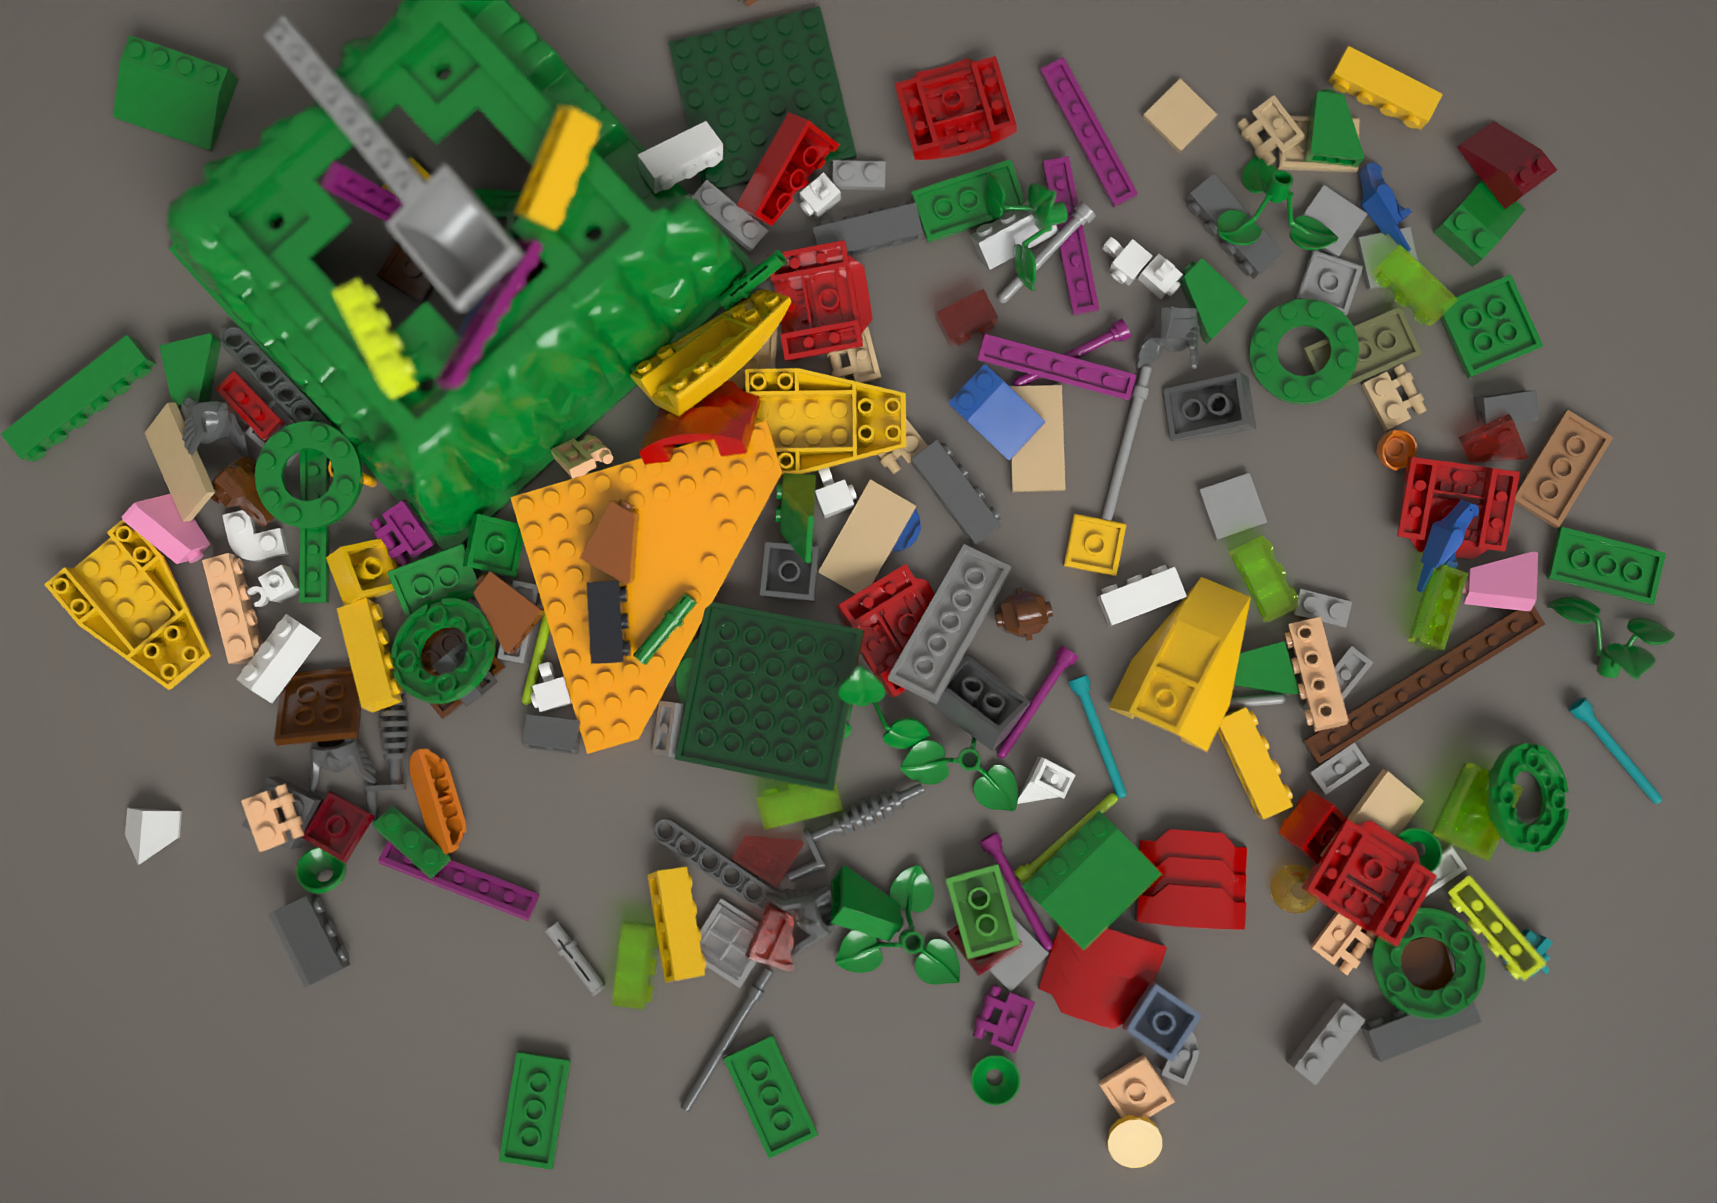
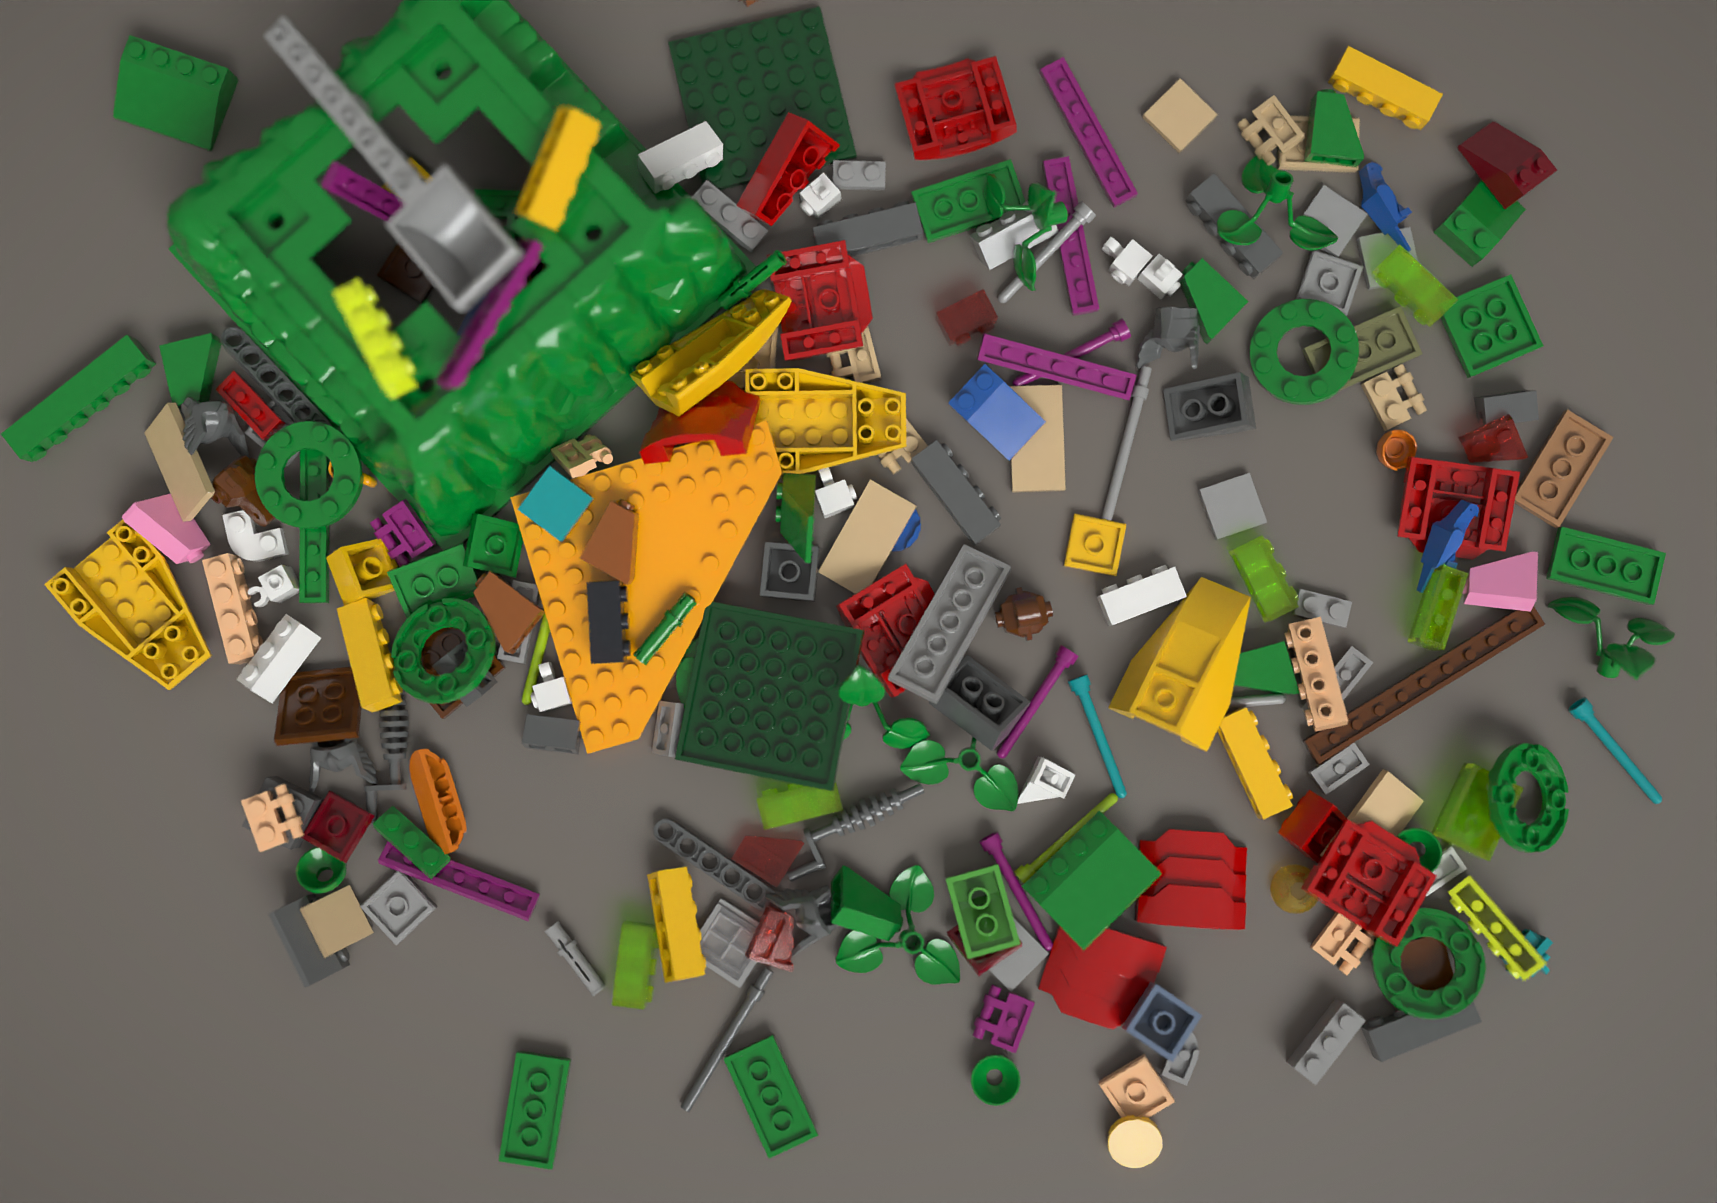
white slope [125,808,182,865] -> none
none -> tan tile [300,885,374,958]
none -> light grey tile [360,871,437,945]
none -> teal tile [518,466,594,542]

